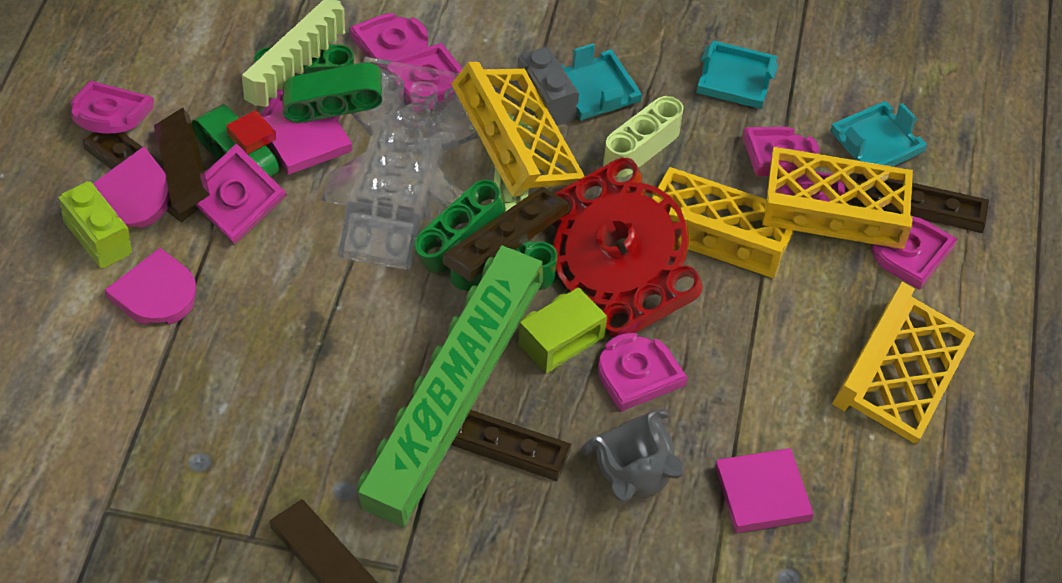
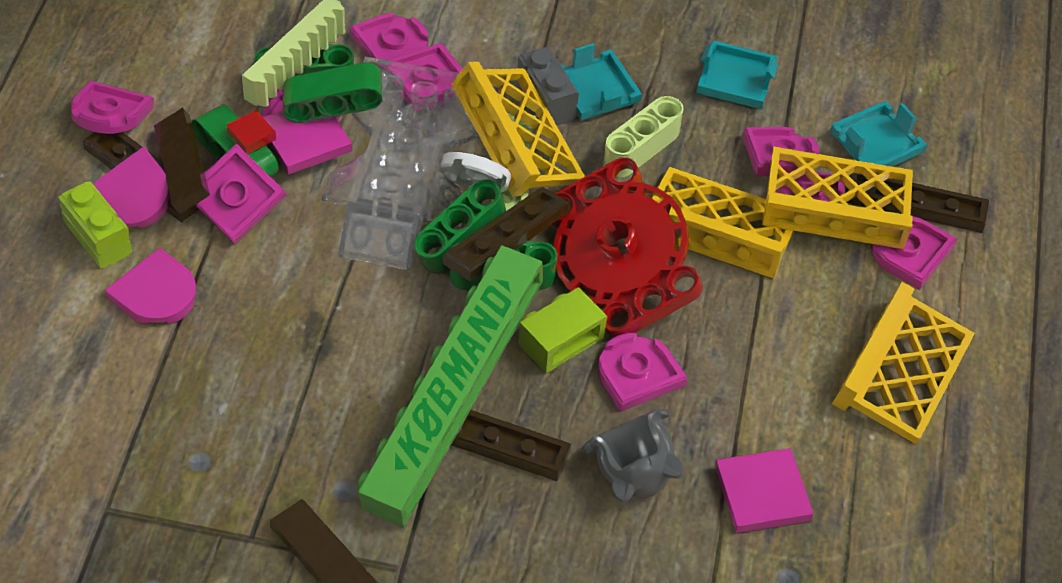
none -> white tile [439,152,512,192]

